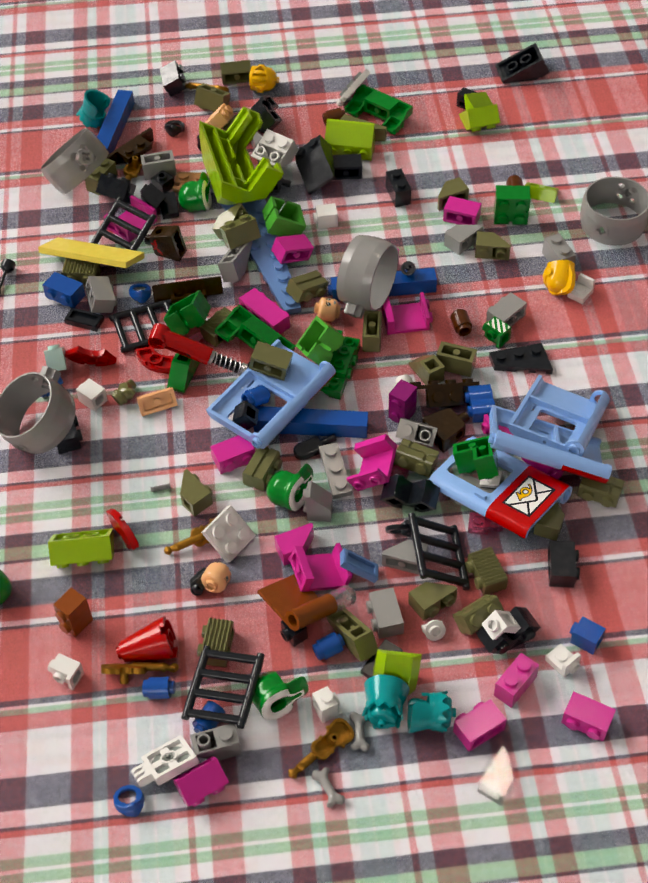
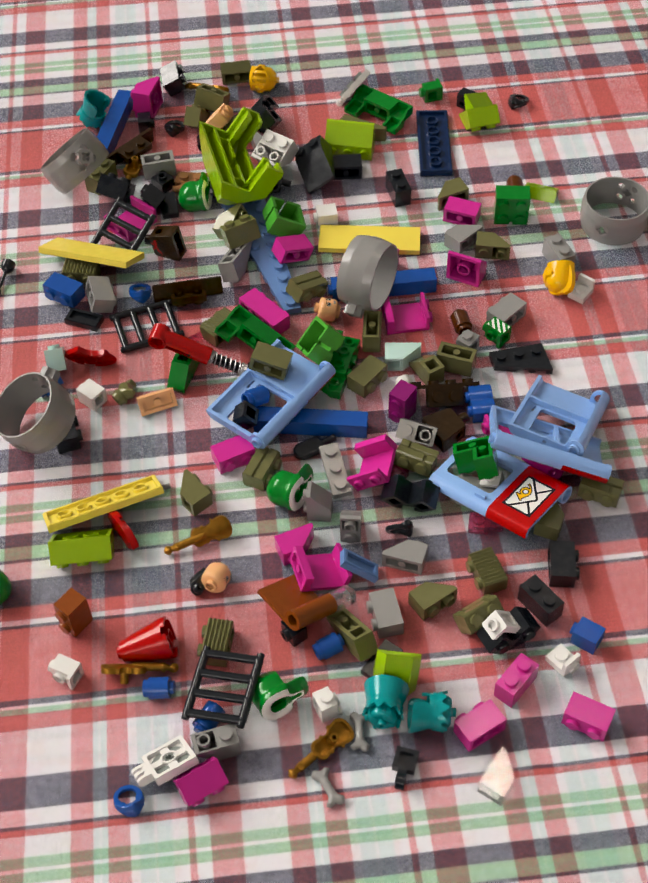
red tile [135,346,174,374] -> none
green piece [163,290,211,336] -> none
white plate [201,505,256,563] -> none
reddish brown brick [322,107,345,126] -> none
black hinge [401,261,416,275] -> none
black bar [408,513,470,590] -> none
white plate [421,620,446,641] -> none
black slope [495,43,550,84] -> none
none -> light yellow tile [42,475,164,533]
none -> dark pink slope [131,76,163,118]
none -> black plate [137,112,155,133]
none -> olive slope [183,104,210,129]
none -> light yellow tile [318,225,421,255]
none -> light grey slope [340,510,362,543]
none -> olive brick [347,354,388,398]
none -> light aqua slope [385,342,421,371]
none -> black plate [392,746,420,790]
none -> dark blue tile [416,110,453,176]
none -> green brick [419,78,443,103]
none -> dark pink slope [446,250,487,287]
none -> light grey brick [456,329,480,351]
none -> black piece [508,94,529,109]
none -> black brick [517,574,564,627]

